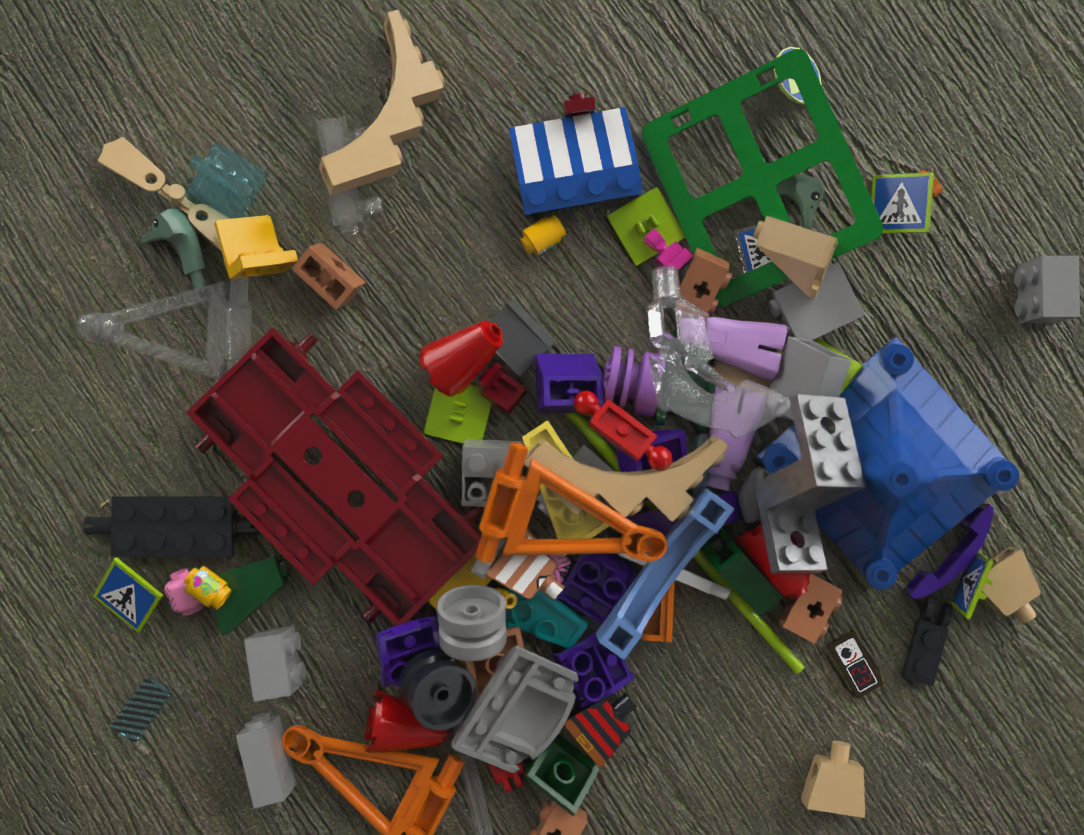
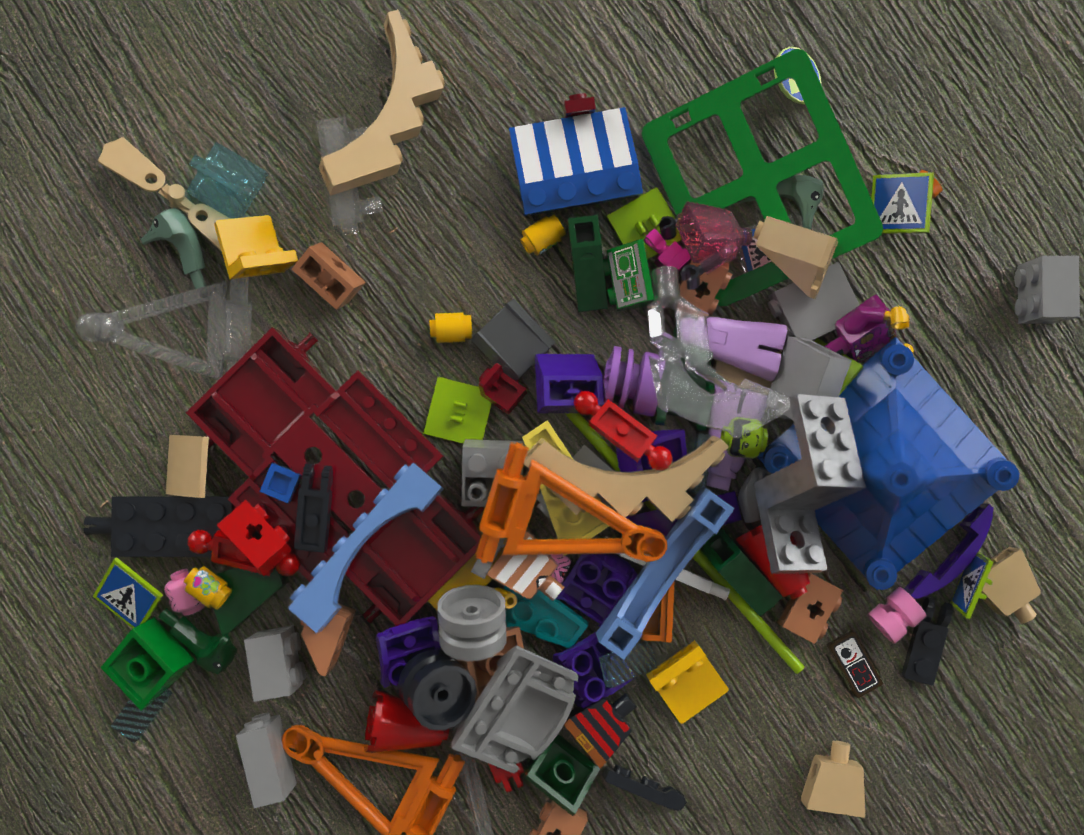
red cone [419,320,503,397] -> none
none -> green slope [100,617,195,711]
none -> dark green animal [158,607,238,674]
none -> tan slope [166,435,209,498]
none -> red plate [187,530,300,576]
none -> red brick [217,500,292,576]
none -> blue tile [259,463,302,503]
none -> medium blue arch [288,463,444,633]
none -> black hinge [294,463,333,553]
none -> nougat slope [300,603,356,677]
none -> yellow brick [429,312,472,343]
none -> dark green slope [567,215,608,313]
none -> tile [599,639,657,688]
none -> black hinge [602,764,687,811]
none -> green slope [603,239,654,312]
none -> yellow bracket [646,640,729,724]
none -> clear pink torso [659,202,753,290]
none -> lime head [720,417,768,459]
none -> magenta torso [824,294,914,363]
none -> bright pink wheel [867,587,927,644]

